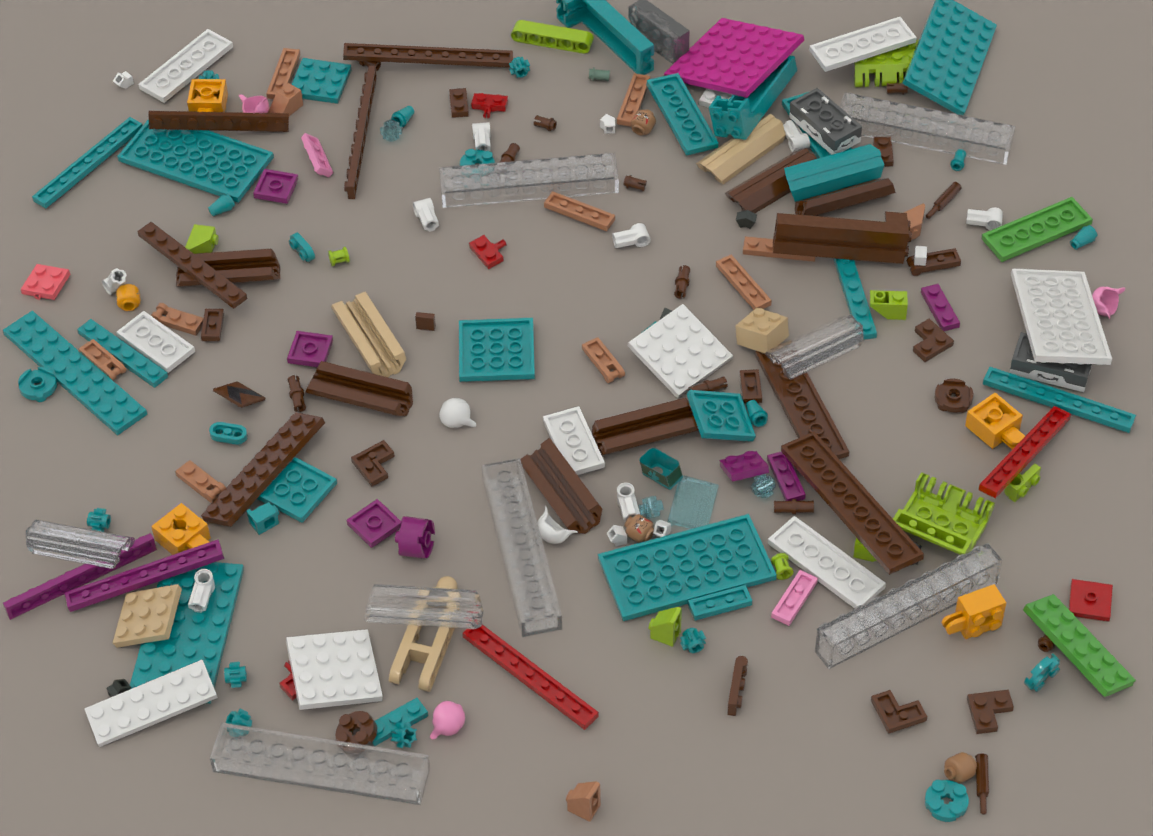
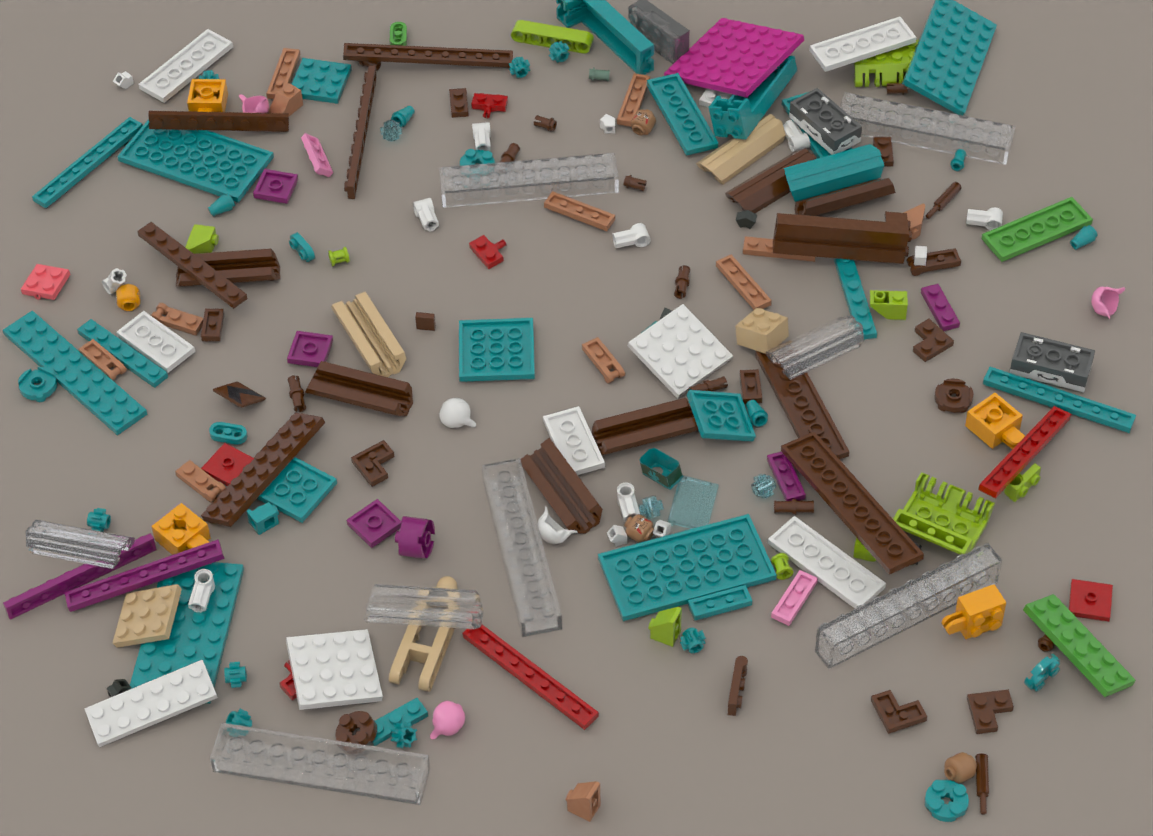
magenta plate [719,451,769,482] -> none
white plate [1011,269,1112,365] -> none
none -> red plate [201,443,254,486]
none -> bright green plate [389,22,407,46]
none -> teal gear [549,41,570,63]

